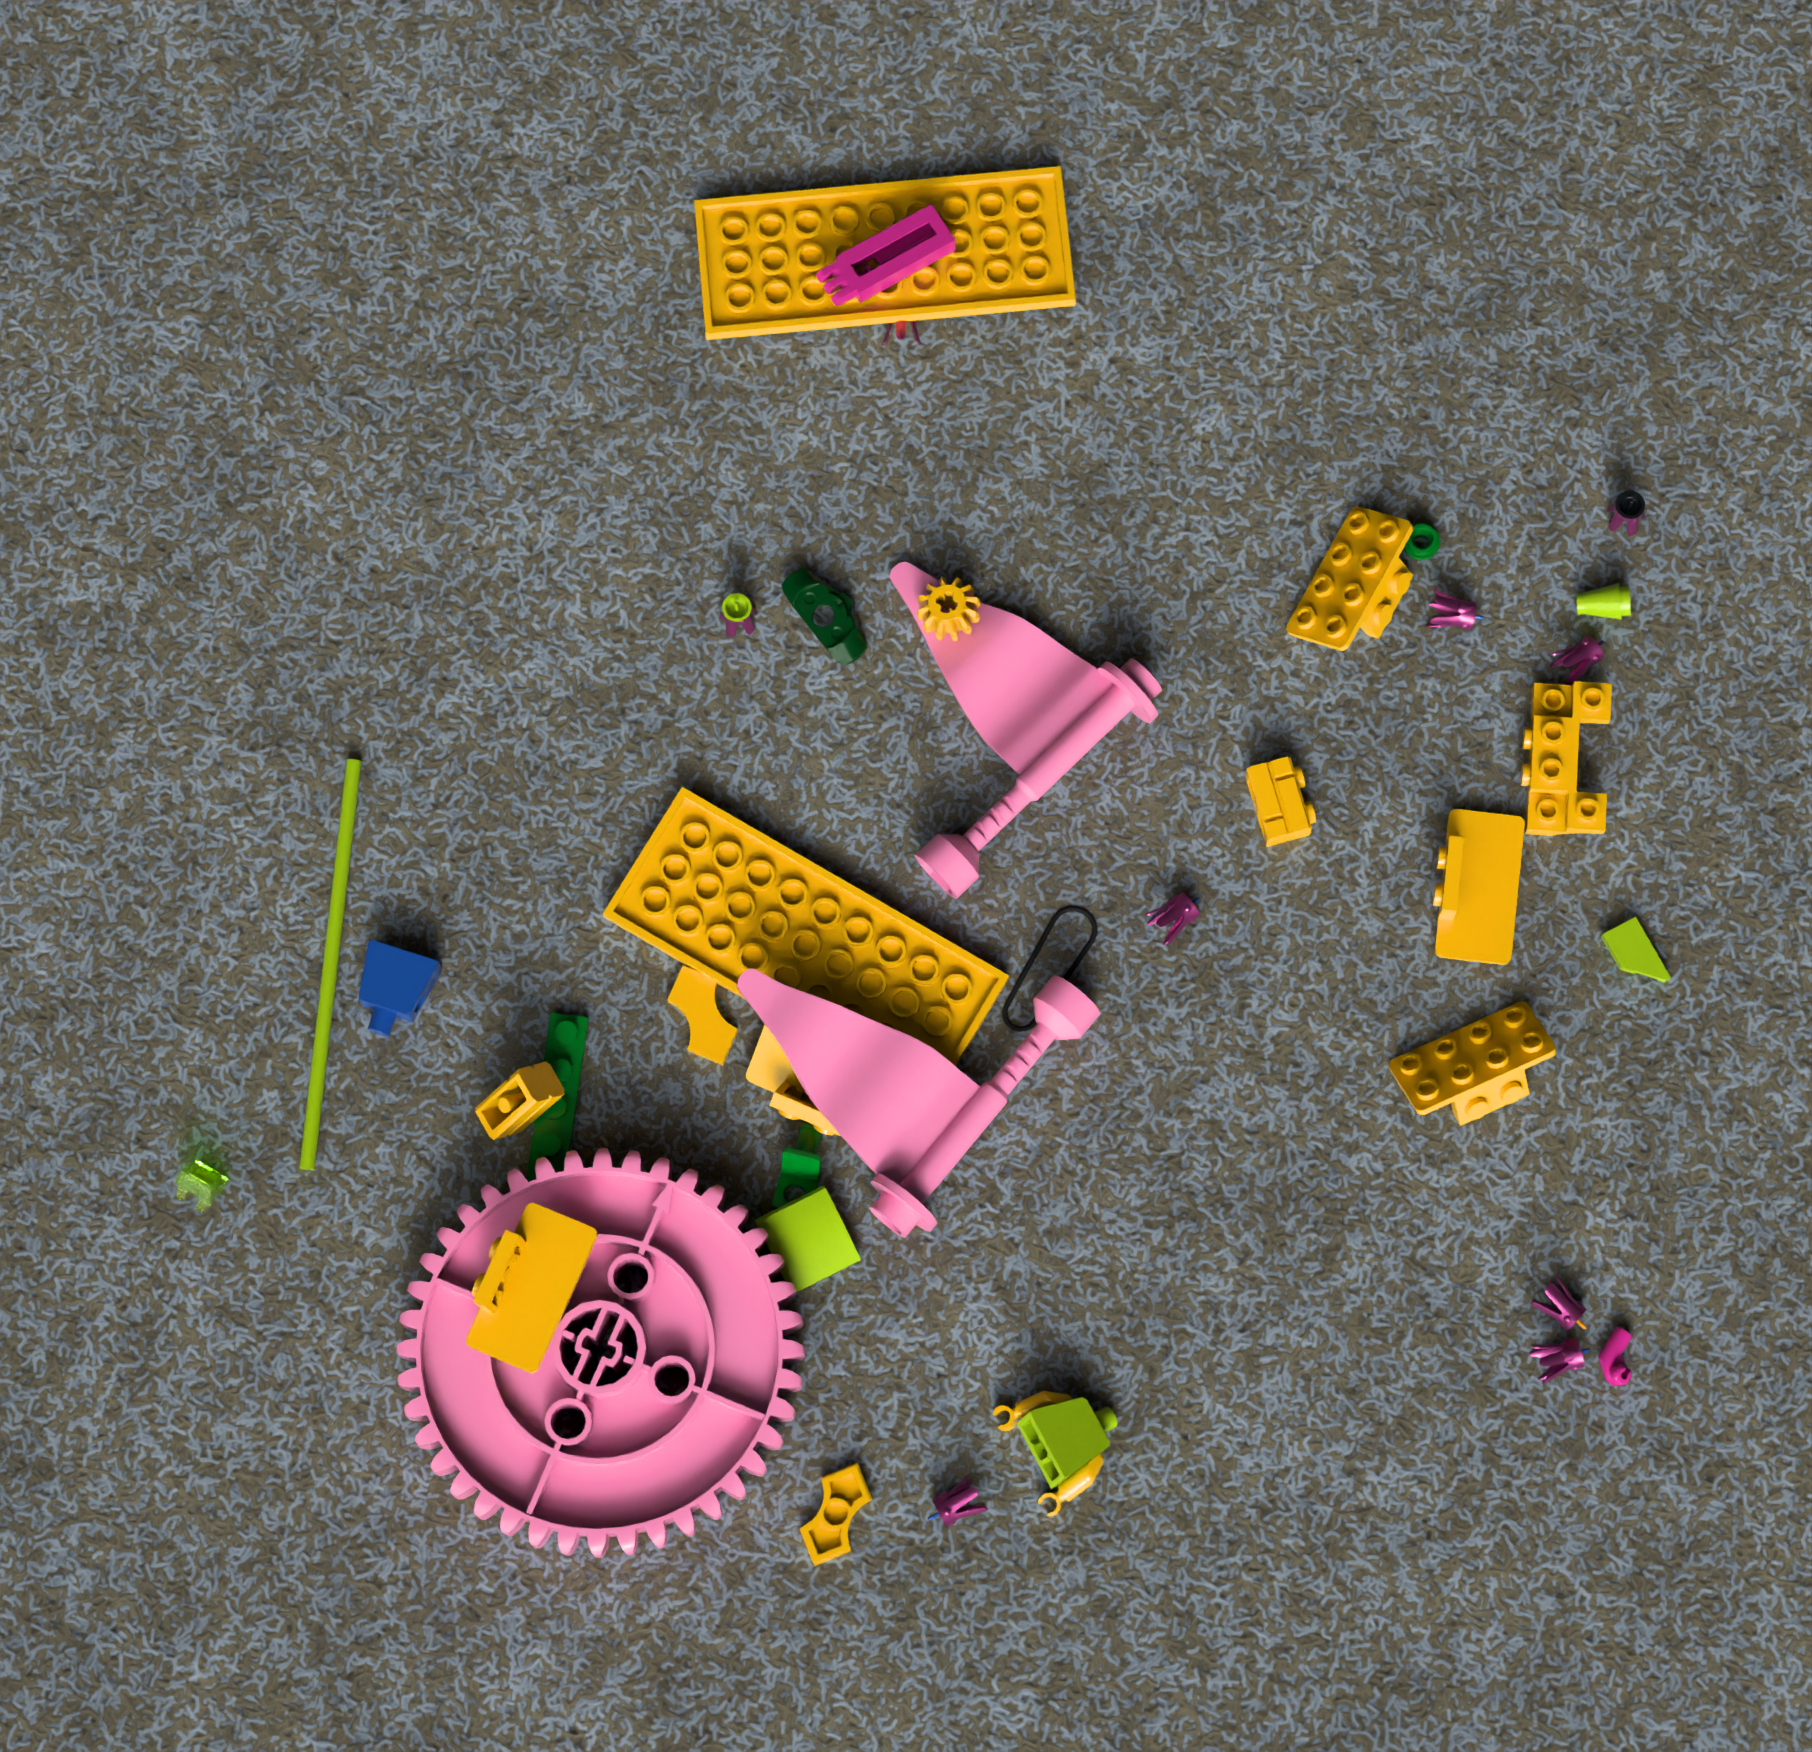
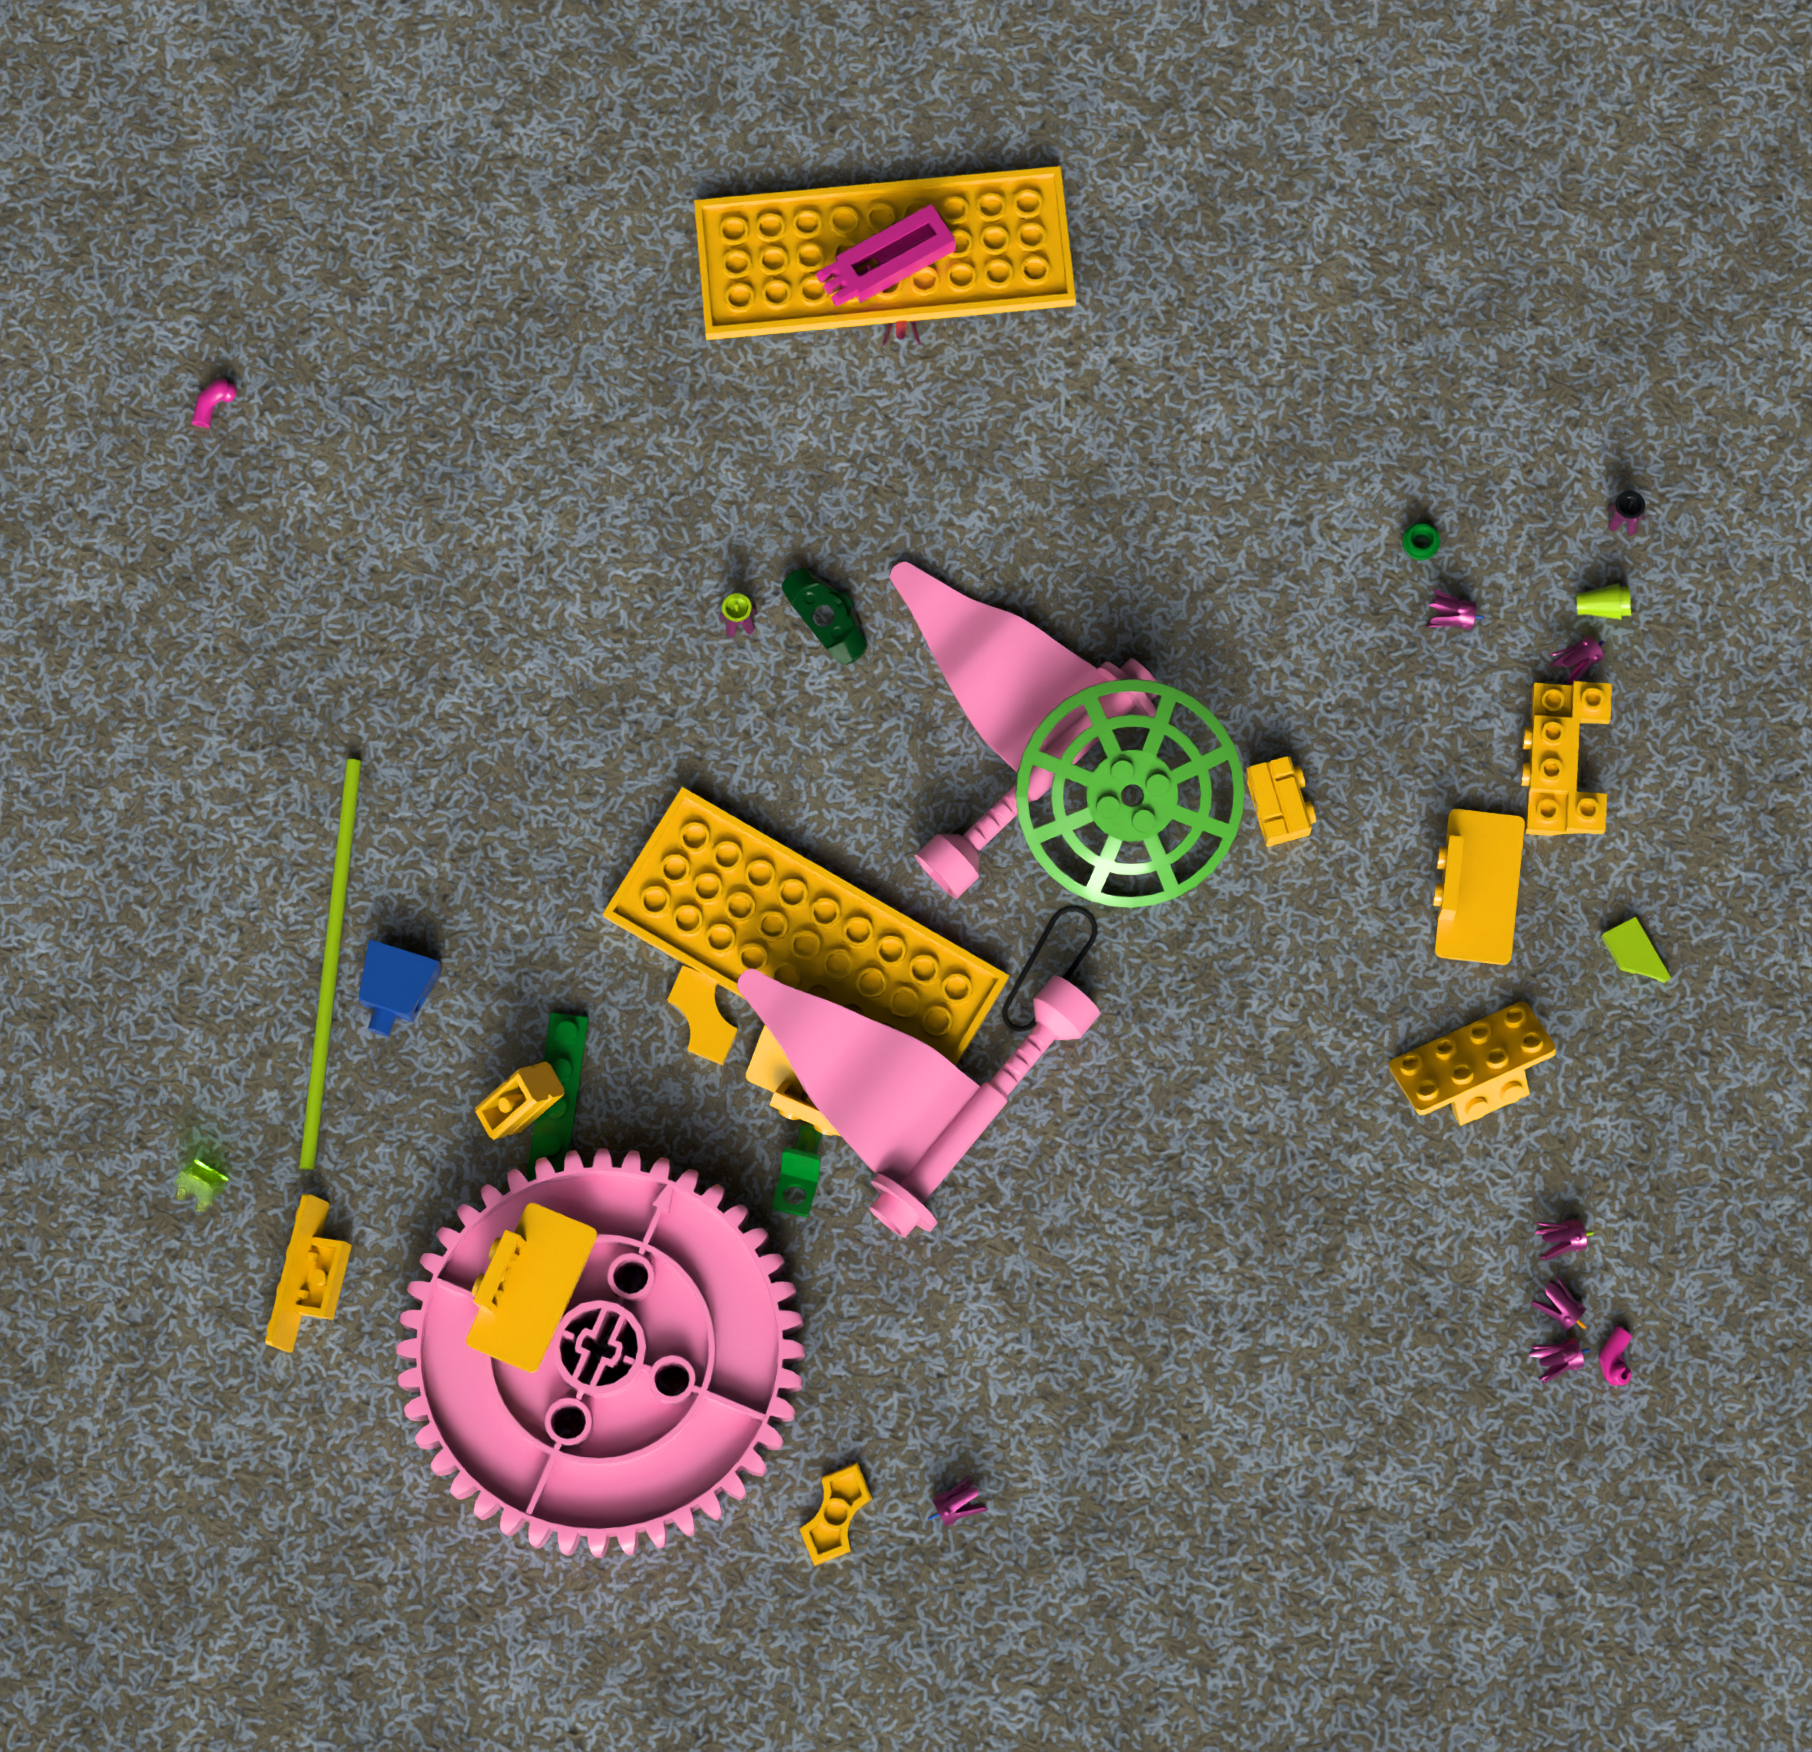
lime slope [755,1185,861,1292] -> none
yellow gear [917,576,981,641] -> none
lime torso [993,1391,1117,1516] -> none
flat silver piece [1144,893,1200,945] -> none
yellow bracket [1286,506,1414,651] -> none
none -> dark pink arm [192,379,237,428]
none -> yellow bracket [265,1194,352,1352]
none -> bright green dish [1015,678,1245,908]
none -> flat silver piece [1534,1219,1594,1261]

